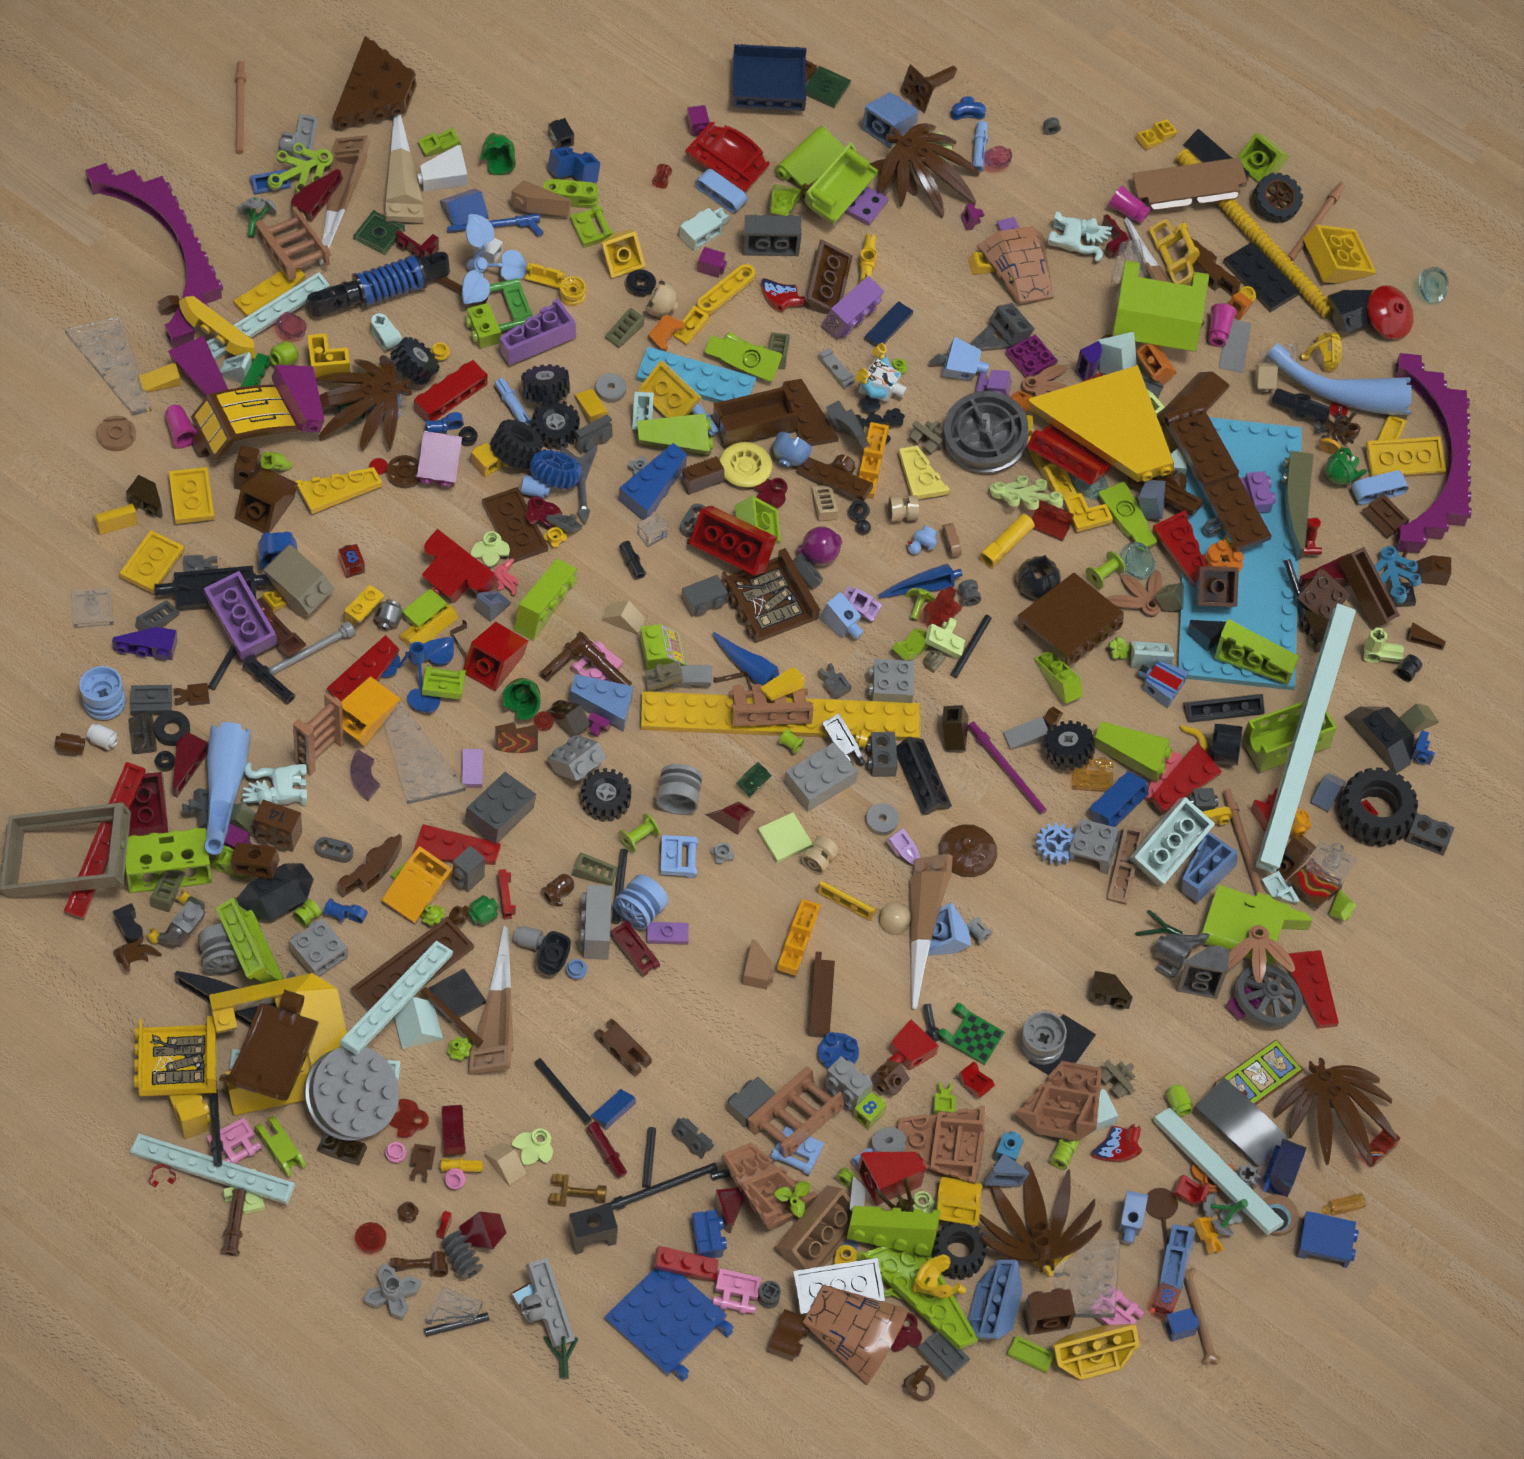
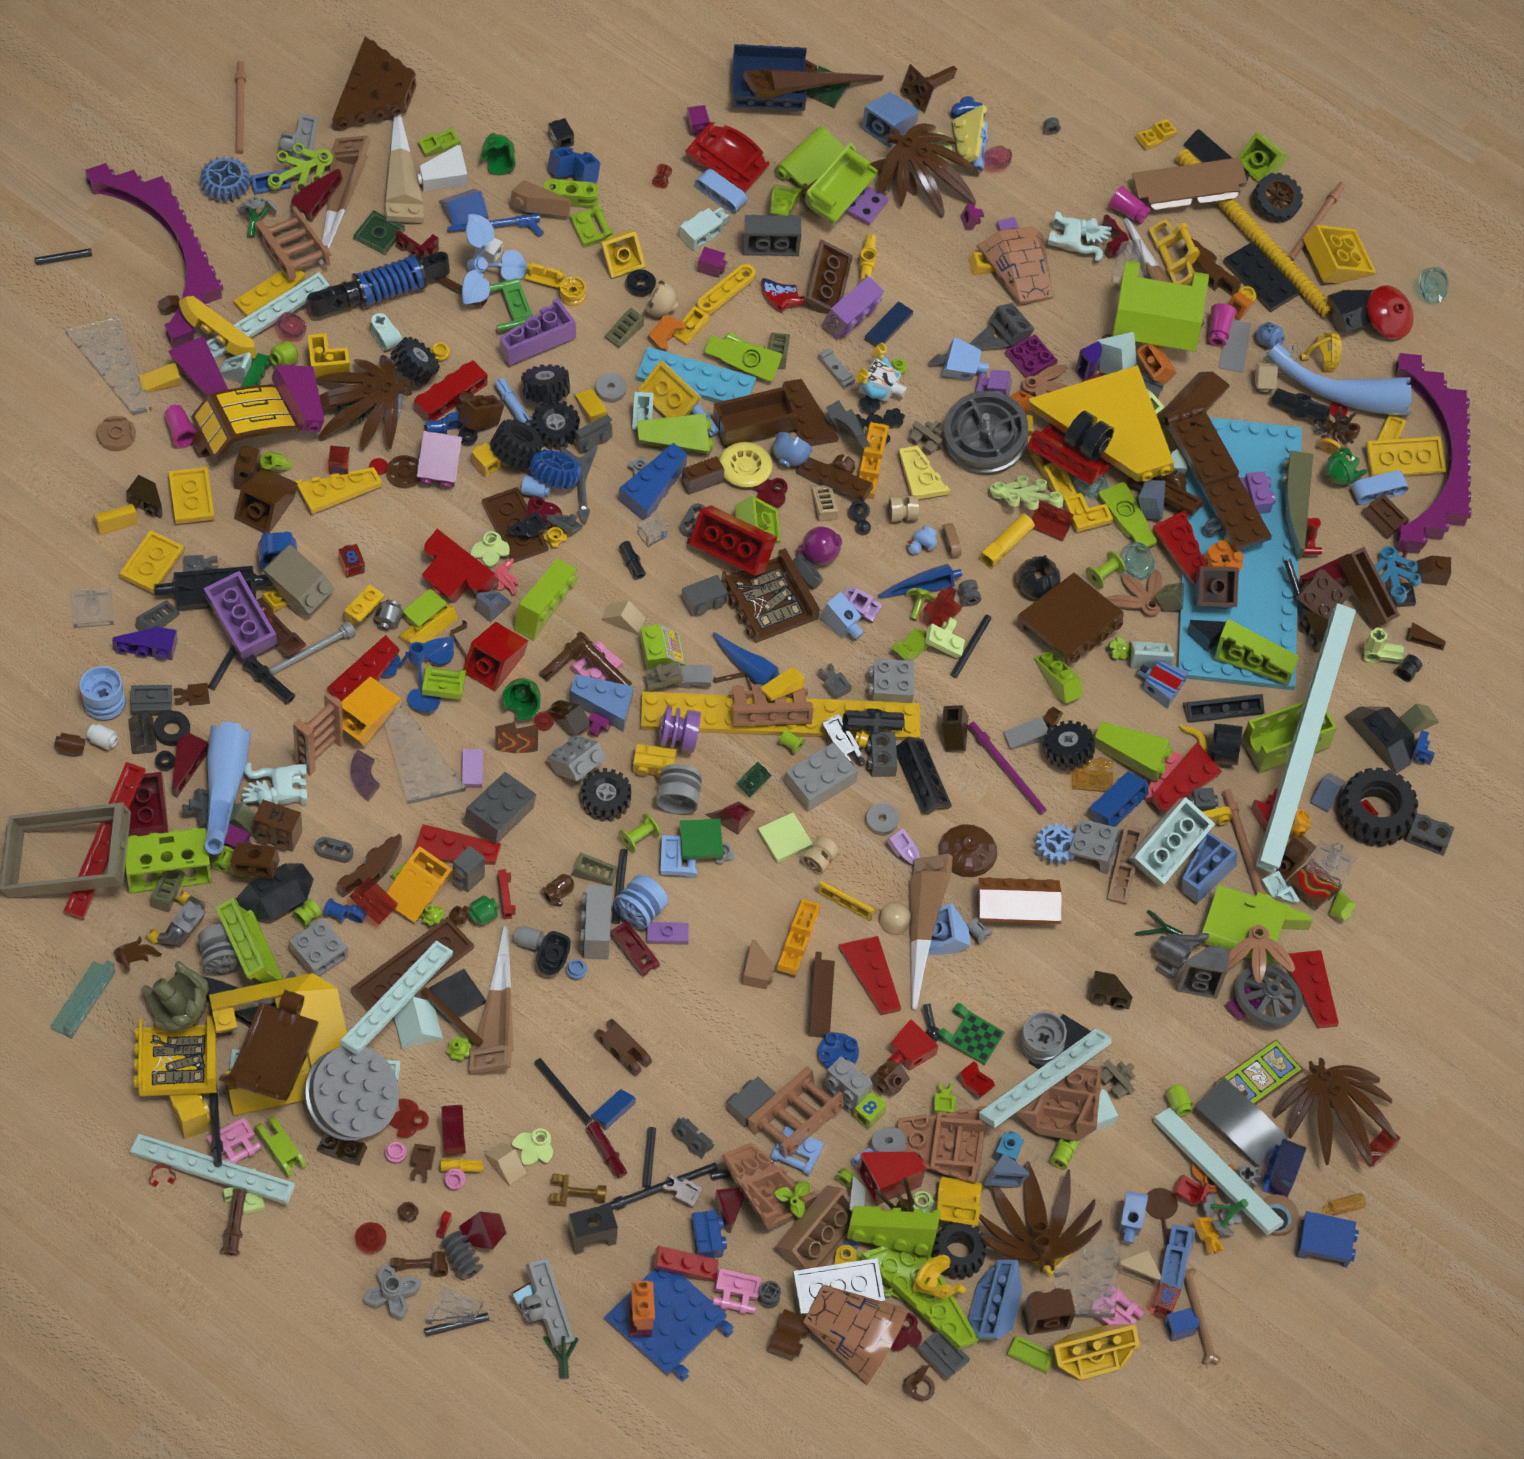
black leg [113,903,144,945] -> none
lime brick [465,303,501,349] -> none
dark tan plate [924,650,946,673] -> none
red arm [1092,1124,1142,1162] -> none
none -> black bar [35,248,92,265]
none -> clear light blue panel [50,960,115,1039]
none -> olive piece [141,961,209,1032]
none -> medium blue gear [200,156,251,202]
none -> clear red brick [328,446,350,475]
none -> clear red panel [349,877,398,925]
none -> reddish brown brick [457,392,504,429]
none -> black slope [506,510,549,538]
none -> orange hips [629,1281,655,1337]
none -> yellow brick [633,744,677,778]
none -> medium lavender wheel [659,706,701,753]
none -> plate [661,1173,703,1208]
none -> green tile [680,819,724,860]
none -> reddish brown plate [743,68,884,98]
none -> red wing [838,936,901,1015]
none -> black piece [842,708,905,732]
none -> light yellow wing [953,104,987,162]
none -> slope [976,877,1061,924]
none -> light aqua plate [979,1028,1111,1128]
none -> black wheel [1064,410,1114,462]
none -> tan slope [1117,1250,1161,1288]
none -> medium blue head [1256,322,1285,349]

